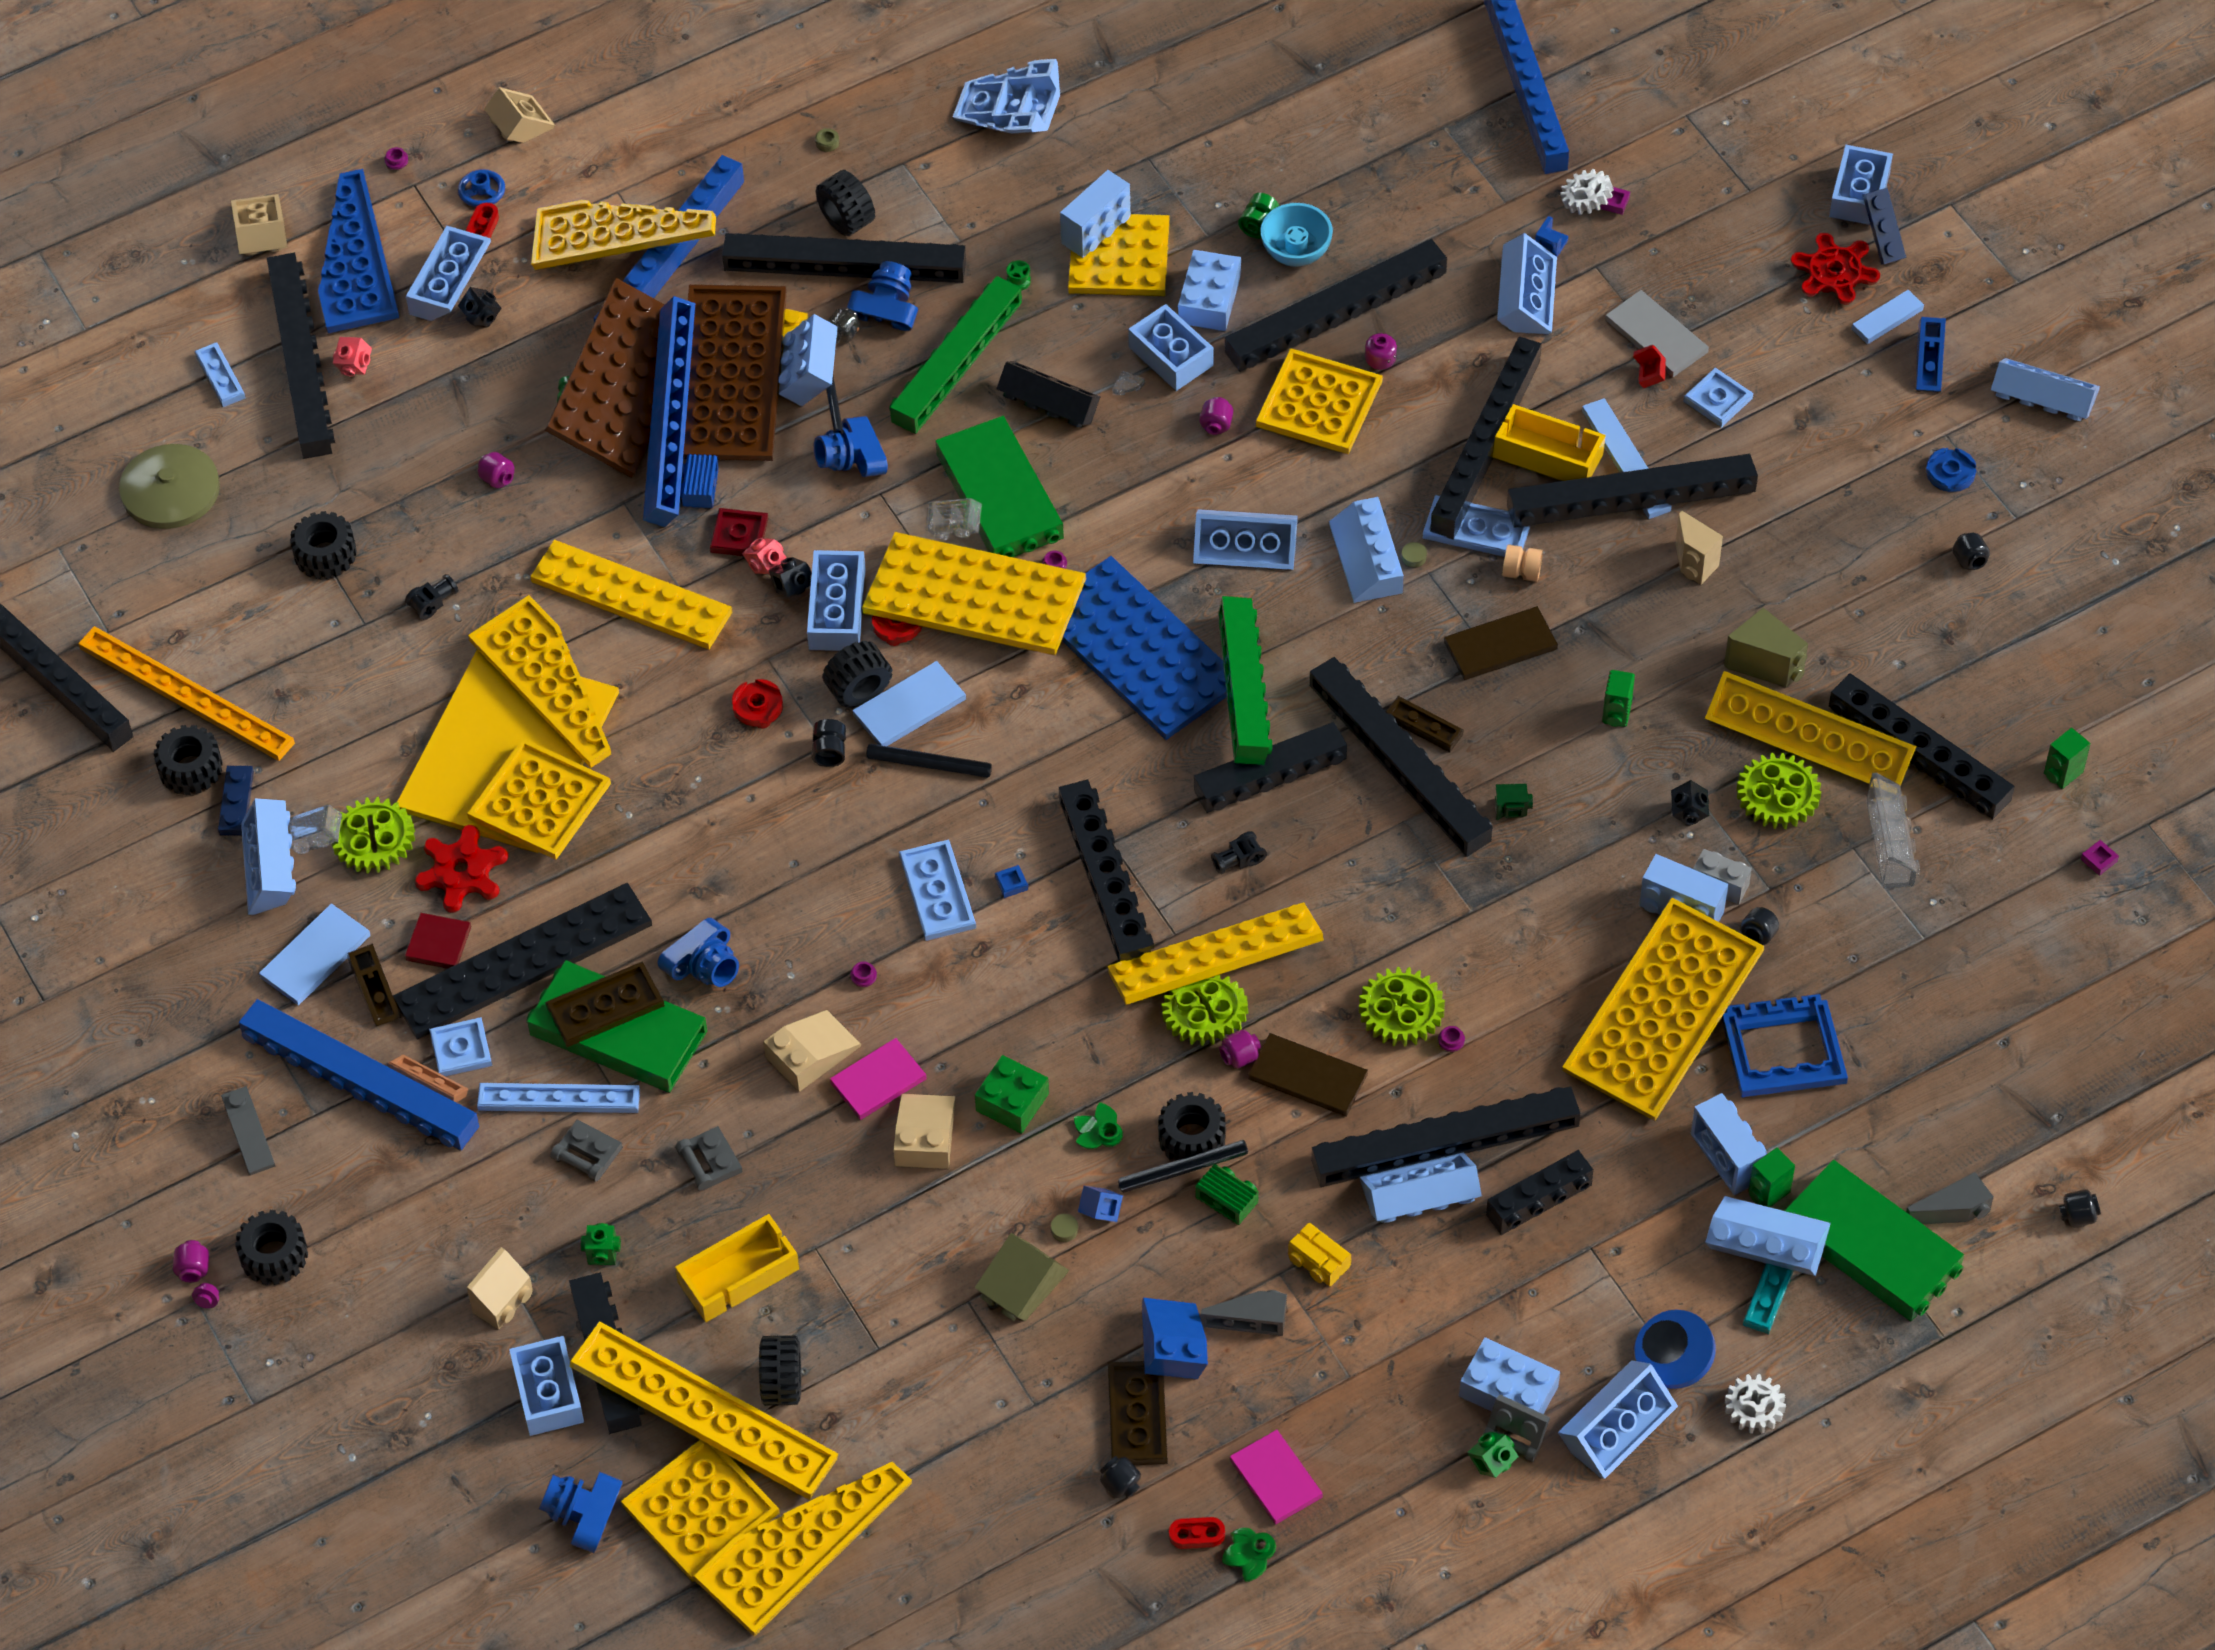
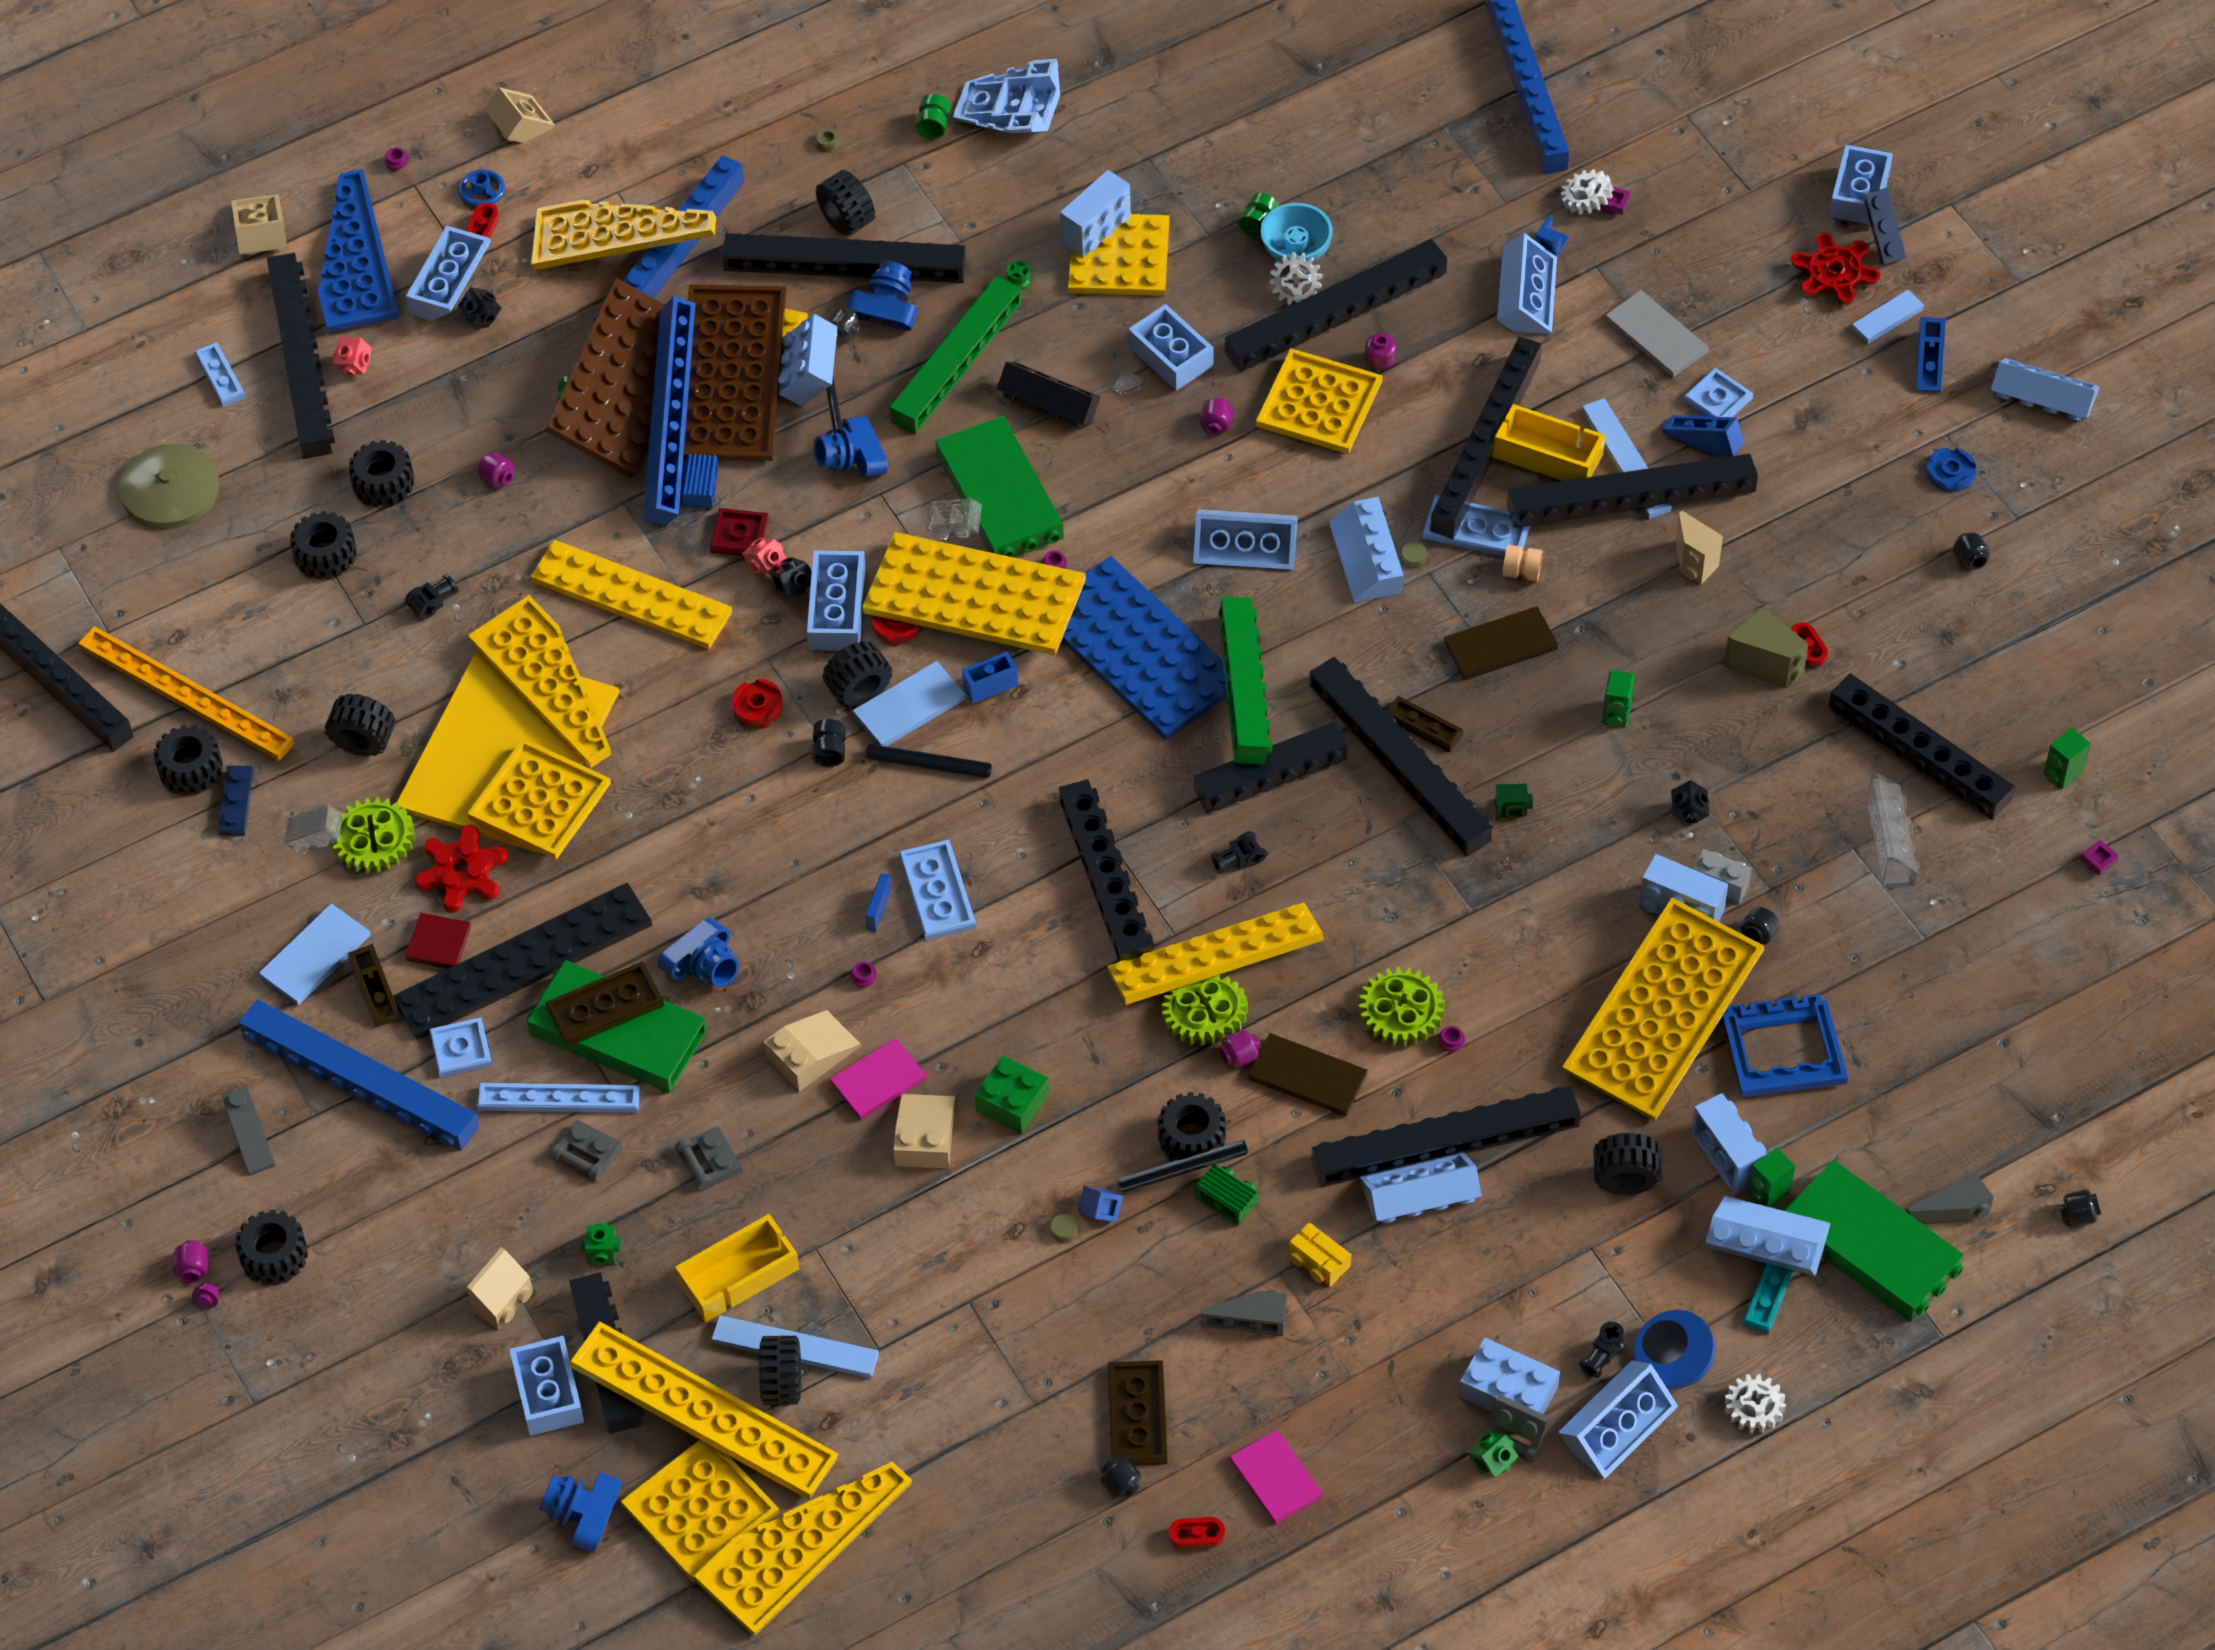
light blue slope [241,798,296,915] -> none
nougat tile [387,1055,468,1103] -> none
olive slope [975,1233,1069,1321] -> none
blue tile [994,865,1028,898] -> none
green plate [1074,1102,1123,1149] -> none
blue slope [1142,1298,1208,1379] -> none
light blue brick [1178,250,1241,331] -> none
green plate [1222,1528,1276,1582] -> none
black brick [1486,1149,1594,1235] -> none
red bracket [1633,345,1666,389] -> none
yellow plate [1705,671,1916,794] -> none
lime gear [1736,753,1821,829] -> none
none -> black tyre [324,694,396,757]
none -> black tyre [349,440,414,507]
none -> light blue tile [712,1315,879,1379]
none -> blue tile [865,873,892,931]
none -> green wheel [915,94,951,139]
none -> blue brick [962,651,1019,704]
none -> white gear [1270,252,1323,305]
none -> black connector [1579,1322,1624,1378]
none -> black tyre [1593,1132,1663,1195]
none -> blue slope [1662,415,1744,457]
none -> red plate [1791,622,1828,668]

